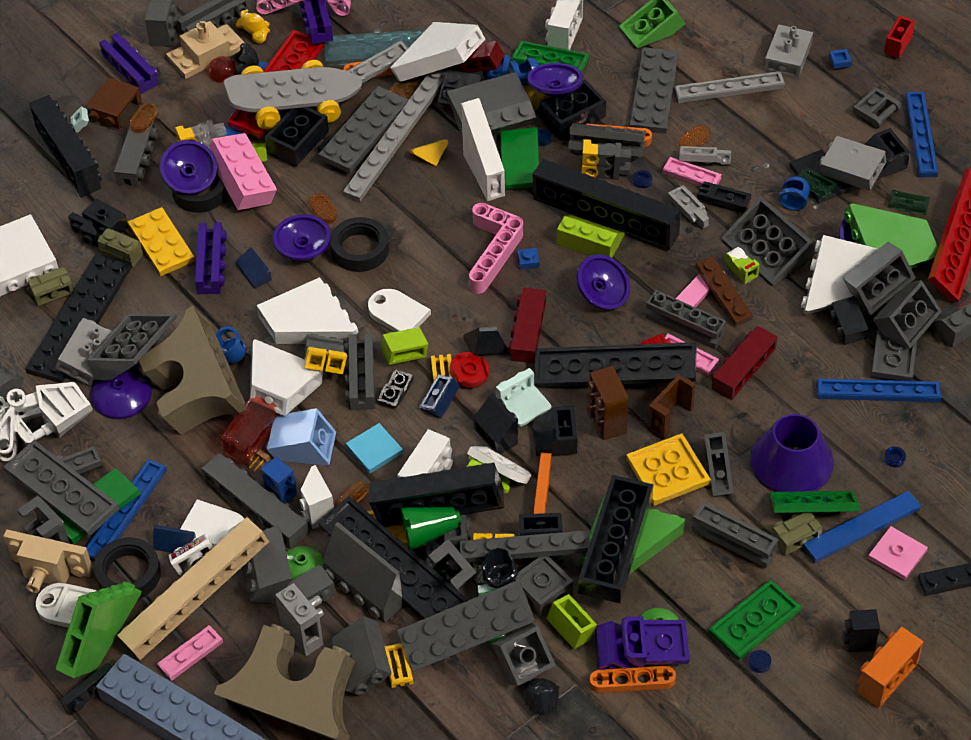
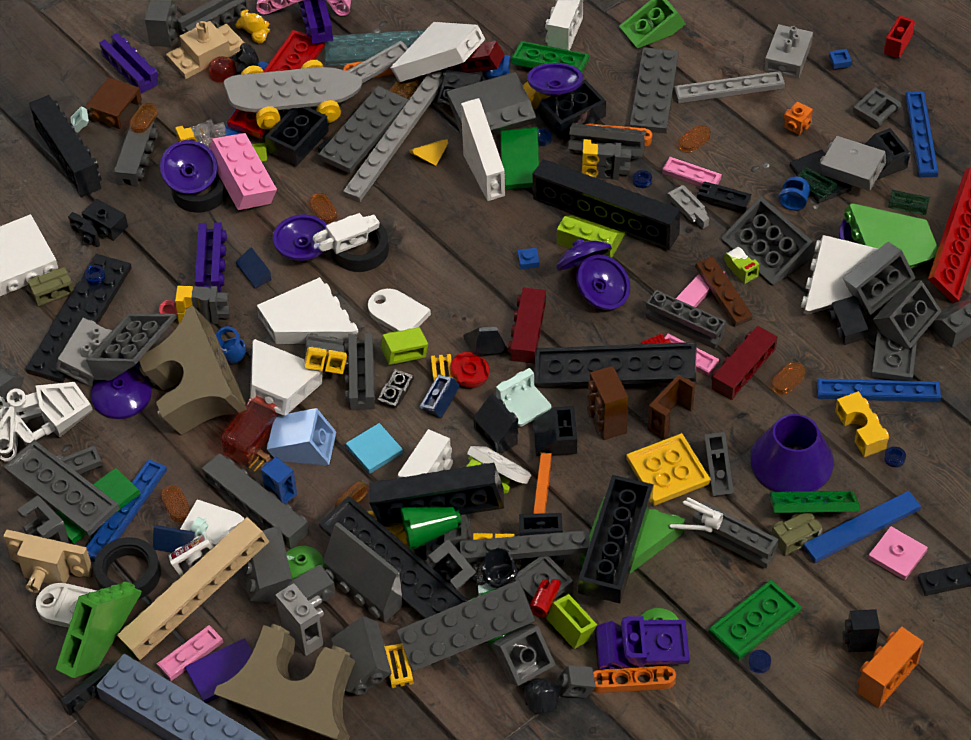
olive brick [98,228,143,267] -> none
yellow plate [128,207,195,277] -> none
white slope [299,465,334,529] -> none
bright pink beam [469,203,523,294] -> none
blue helmet [509,58,539,86] -> none
light grey hinge [679,146,731,165] -> none
none -> clear blue tile [85,265,105,284]
none -> coral tile [159,300,178,316]
none -> clear orange tile [161,485,191,522]
none -> dark grey hips [175,286,230,324]
none -> dark purple tile [185,638,253,703]
none -> light aqua plate [190,517,209,537]
none -> white hinge [313,213,380,254]
none -> red hinge [530,579,561,618]
none -> dark purple dish [556,239,612,271]
none -> dark grey brick [558,665,596,698]
none -> white plant [669,498,723,532]
none -> clear orange tile [772,362,805,394]
none -> orange brick [783,102,813,135]
none -> yellow arch [835,391,889,457]

